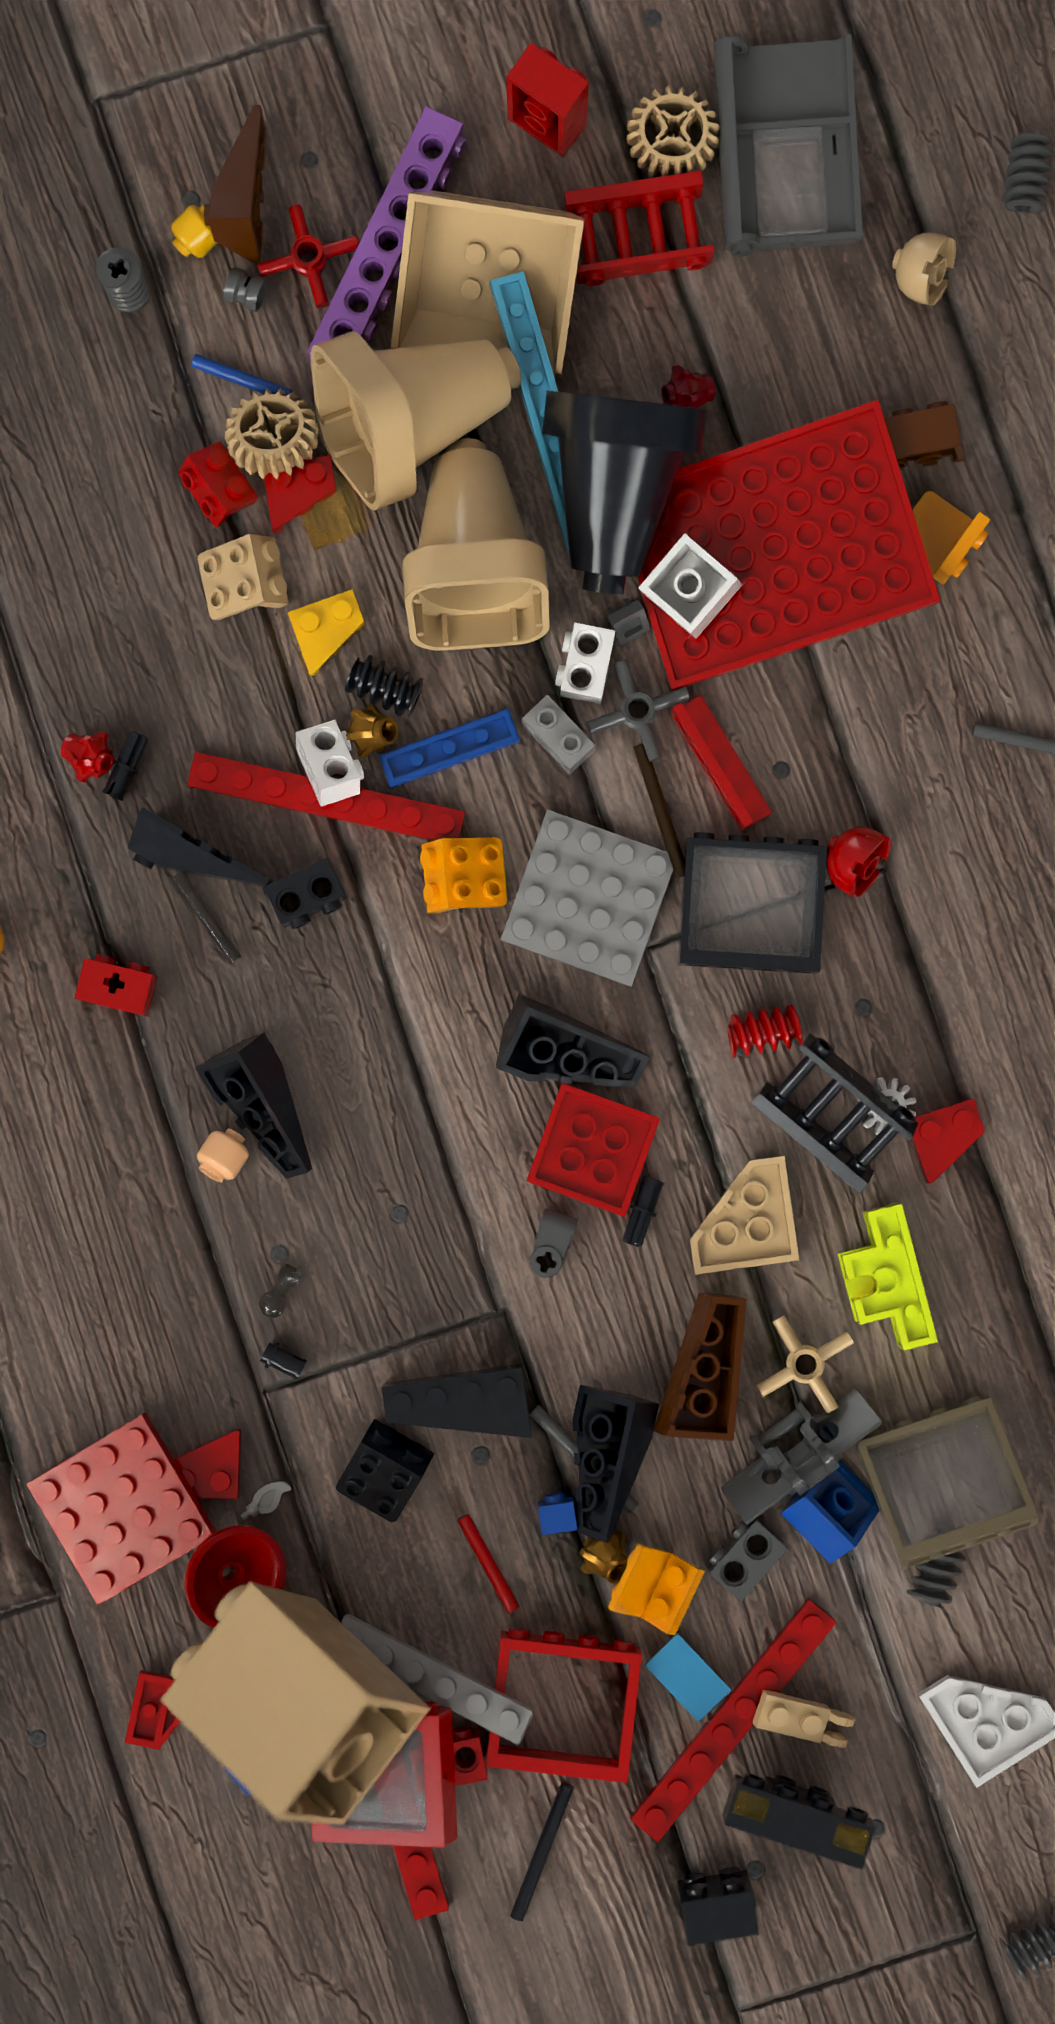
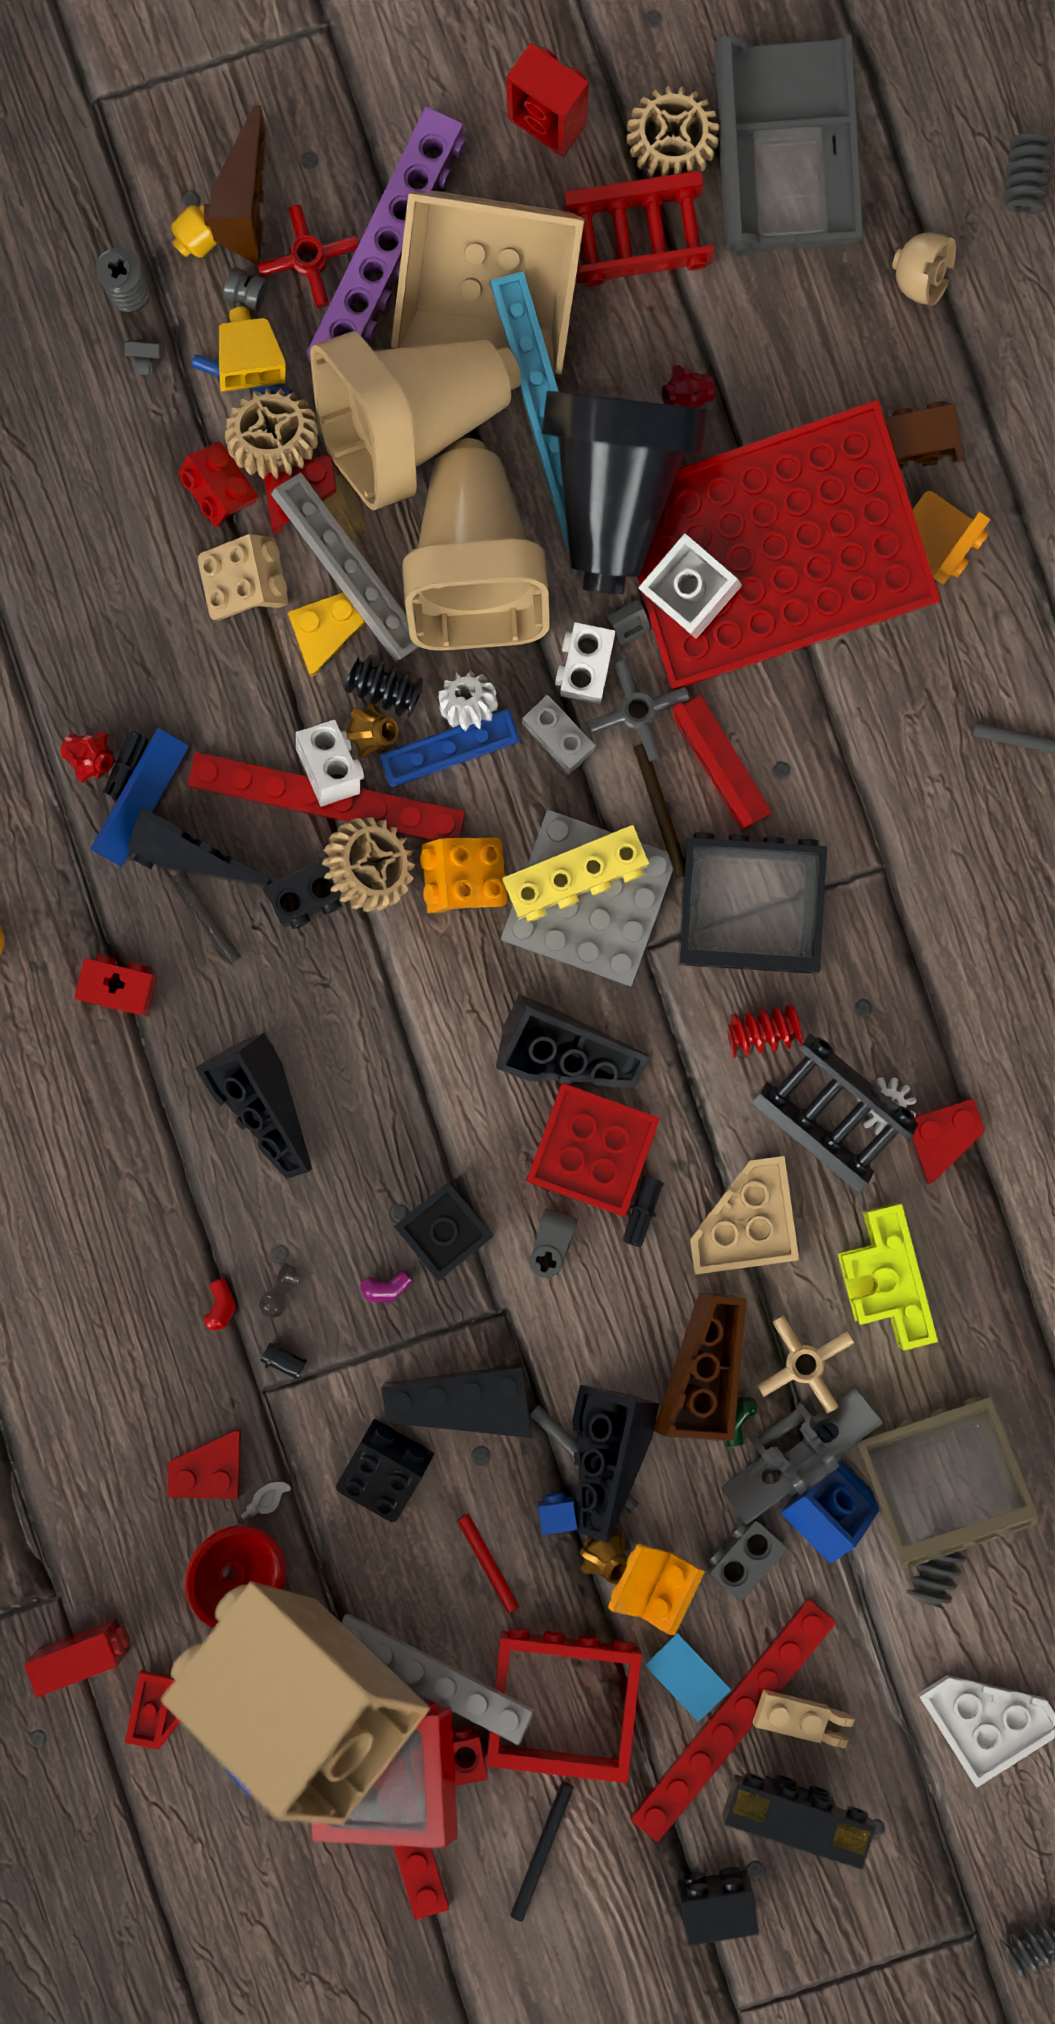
plate [26,1412,217,1605] -> none
light nougat head [197,1128,249,1183] -> none
red cylinder [826,826,892,898] -> none
none -> red brick [23,1619,130,1698]
none -> blue tile [90,728,189,867]
none -> dark grey tile [124,340,165,375]
none -> red arm [204,1277,236,1331]
none -> yellow torso [219,307,286,392]
none -> light grey plate [271,472,419,663]
none -> tan gear [322,817,415,912]
none -> magenta arm [360,1269,414,1303]
none -> black brick [394,1181,494,1282]
none -> white gear [438,670,498,732]
none -> light yellow brick [502,825,649,922]
none -> dark green arm [726,1397,758,1447]

